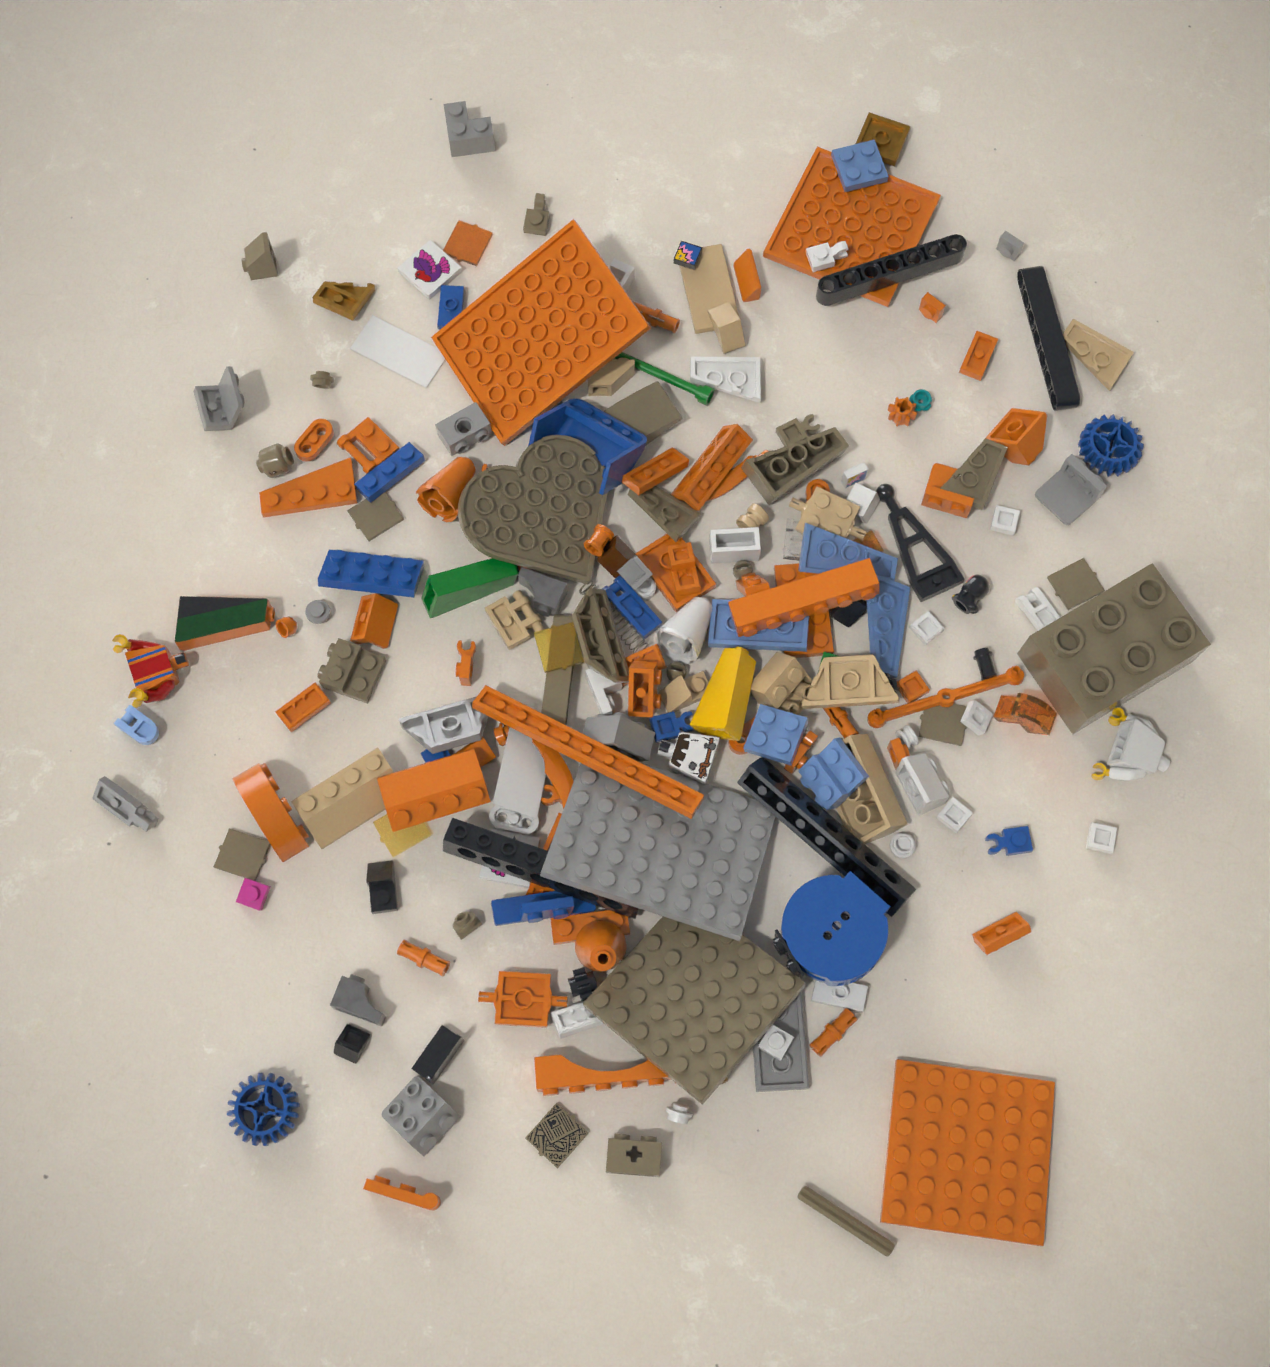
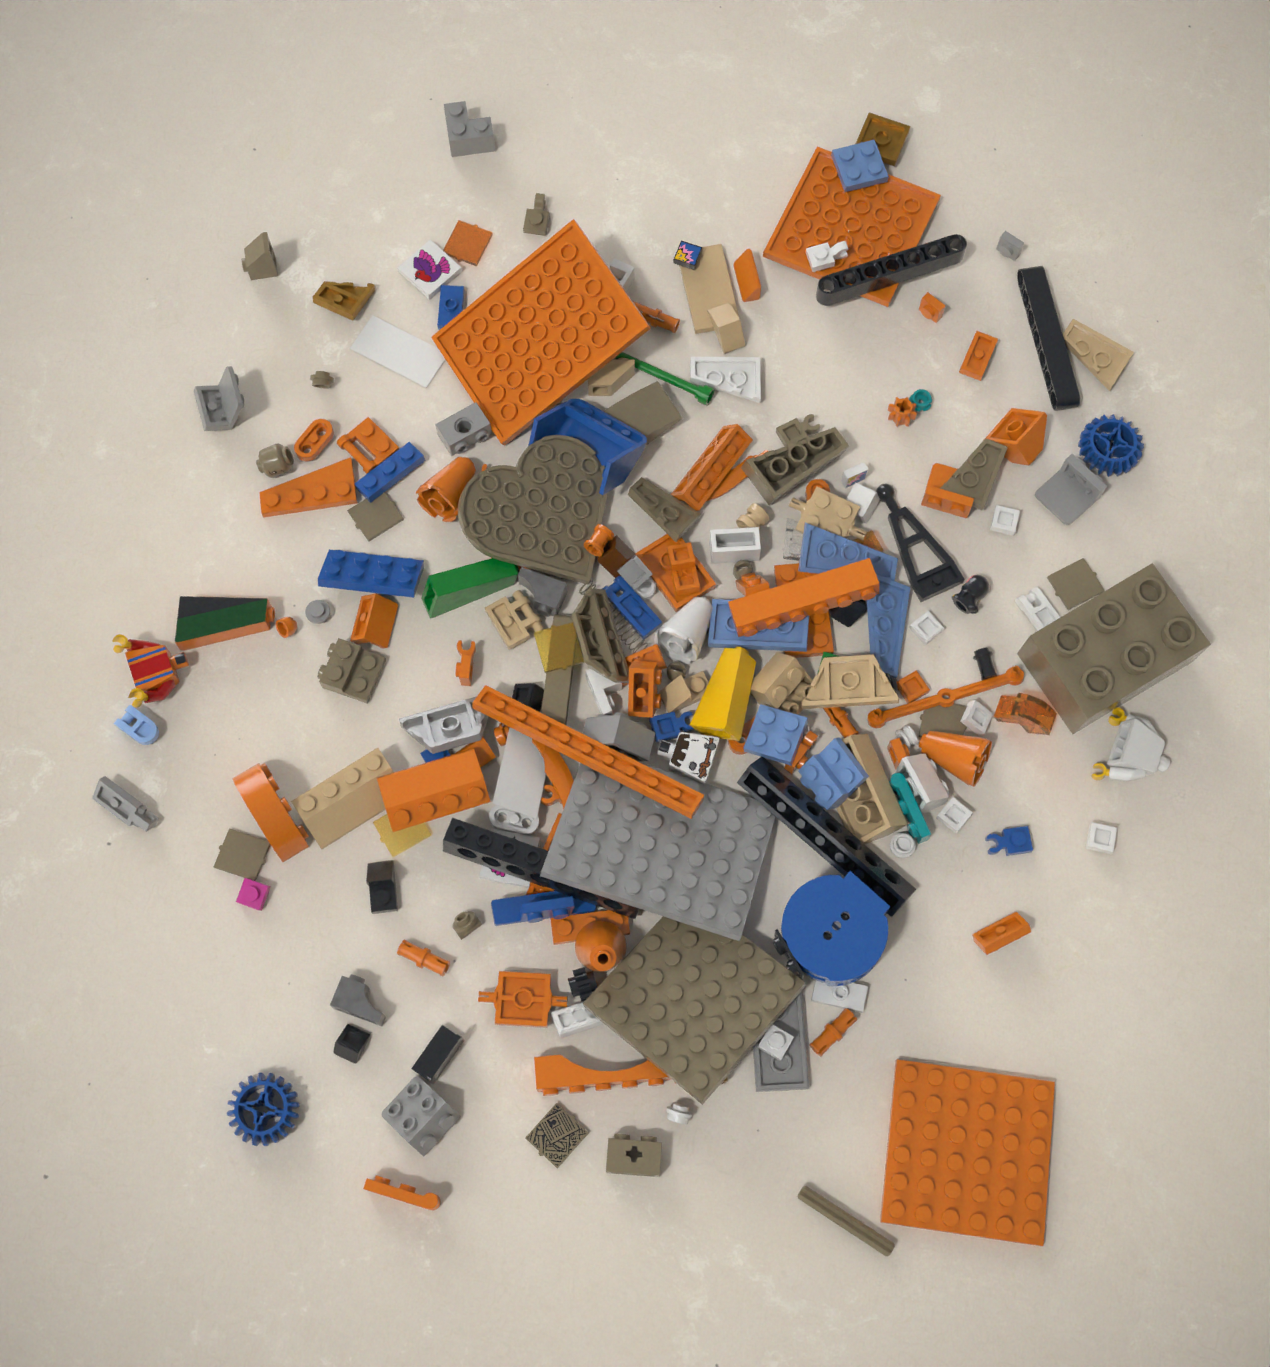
orange plate [275,682,331,732] -> none
orange plate [622,447,689,495] -> none
none -> black slope [512,683,544,712]
none -> teal plate [889,773,931,844]
none -> orange cone [919,730,992,787]

